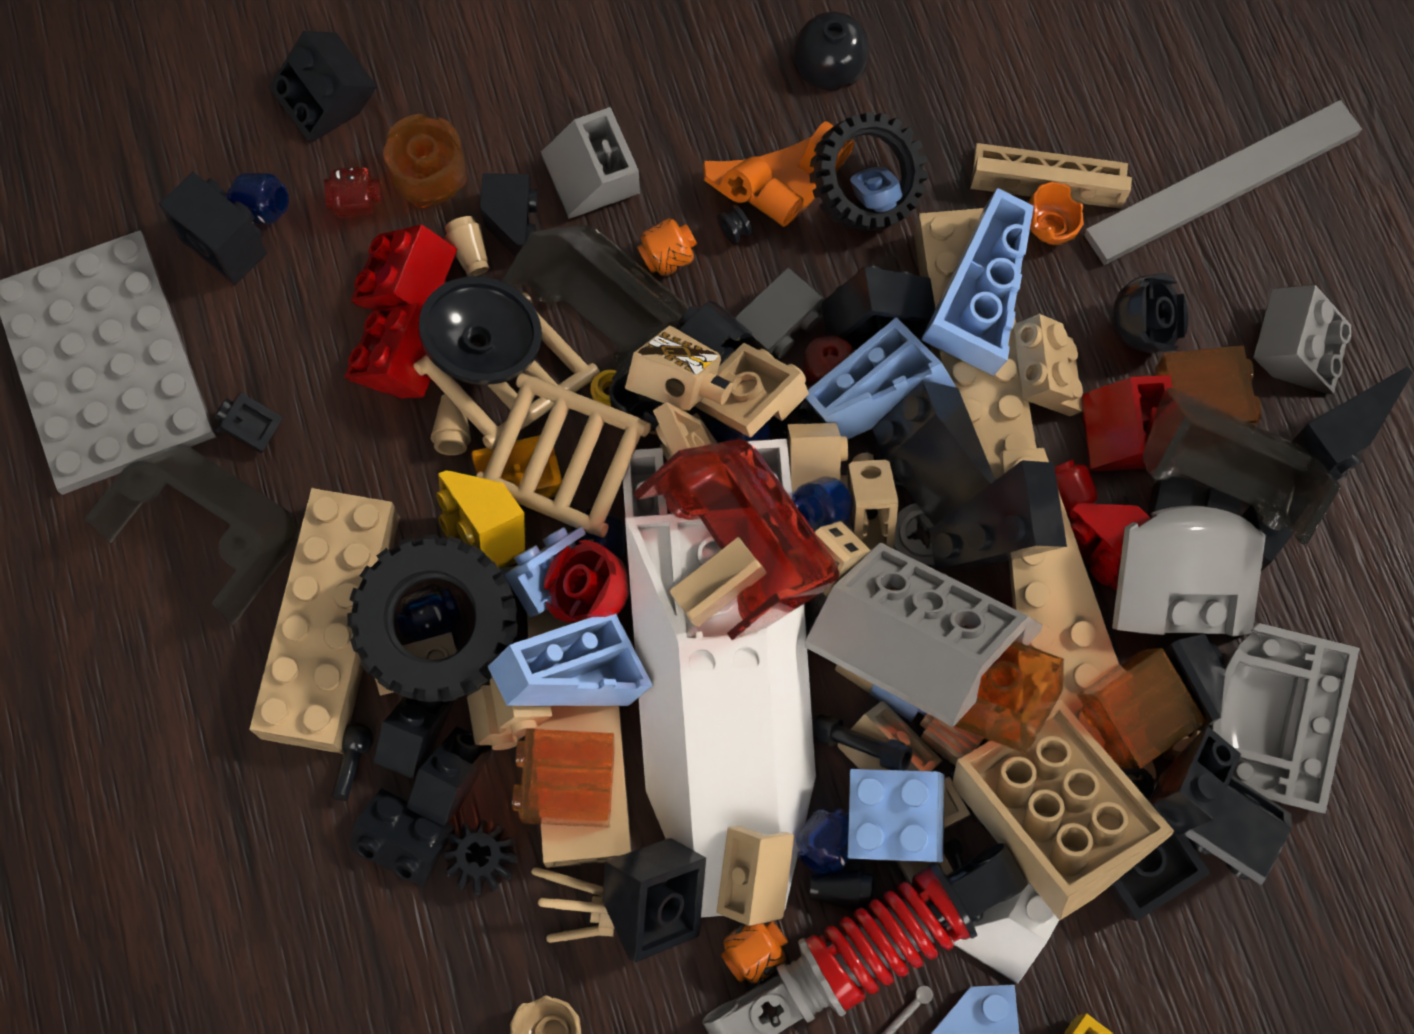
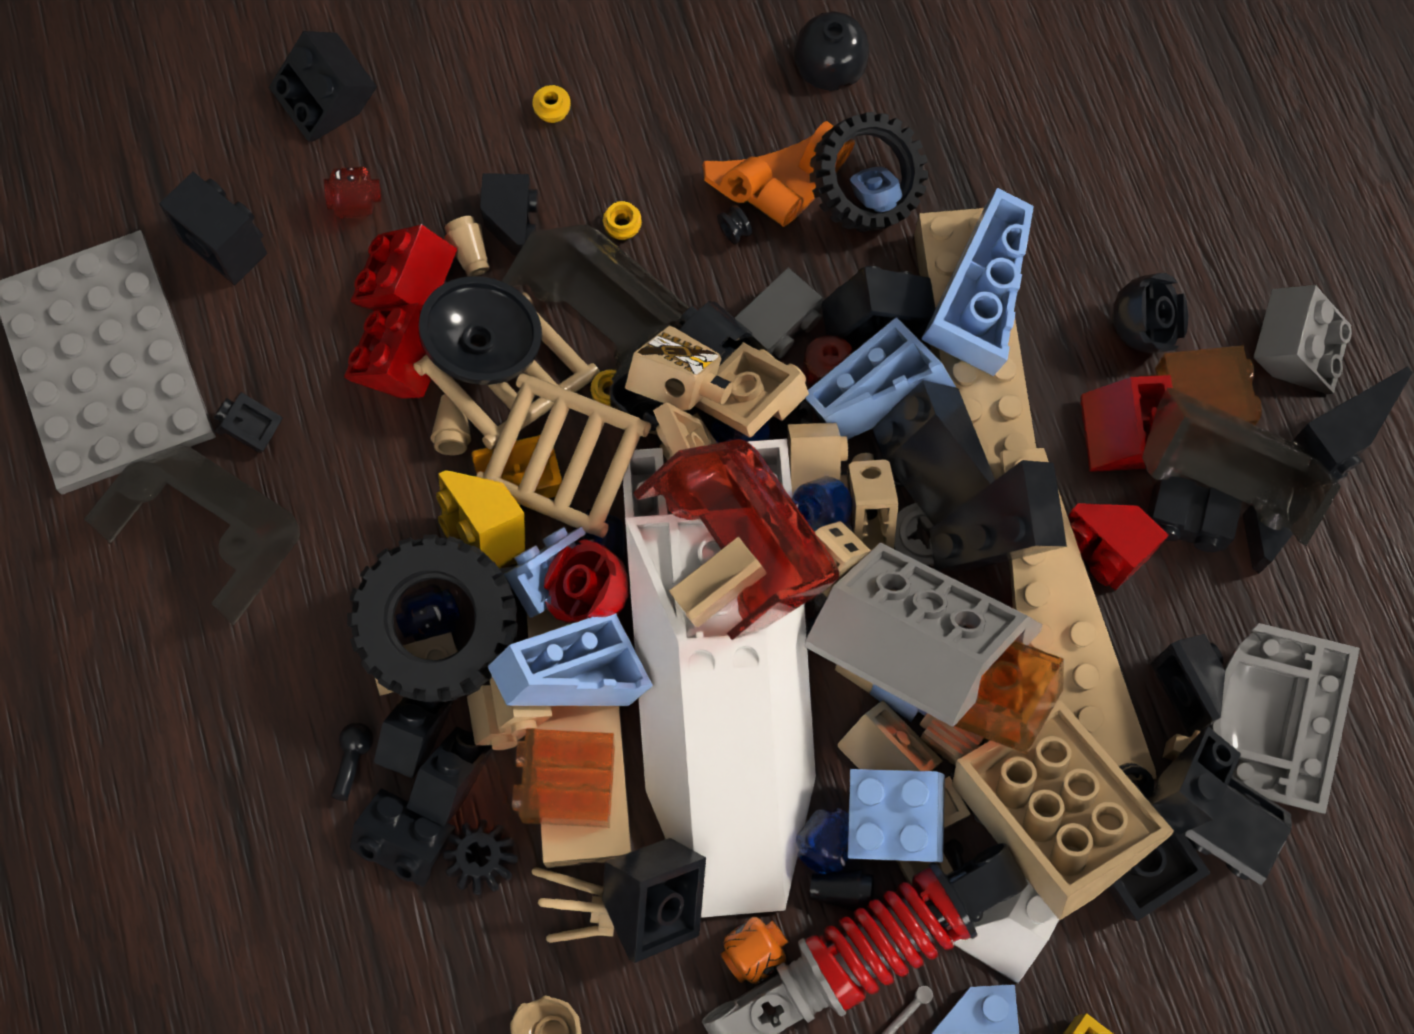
clear blue head [227,173,289,224] -> none
tan brick [249,488,400,754] -> none
clear orange brick [383,114,467,208] -> none
light grey slope [541,107,640,219] -> none
orange head [637,218,697,277] -> none
tan panel [716,826,794,926] -> none
black bar [812,714,912,771] -> none
tan fence [971,143,1132,209] -> none
tan plate [1013,314,1083,416] -> none
orange hair [1028,181,1084,245] -> none
red head [1054,459,1099,516] -> none
clear orange brick [1077,648,1206,769] -> none
light grey tile [1084,100,1362,265] -> none
light grey slope [1112,506,1266,636] -> none
none -> yellow plate [532,85,571,123]
none -> yellow plate [603,201,642,240]

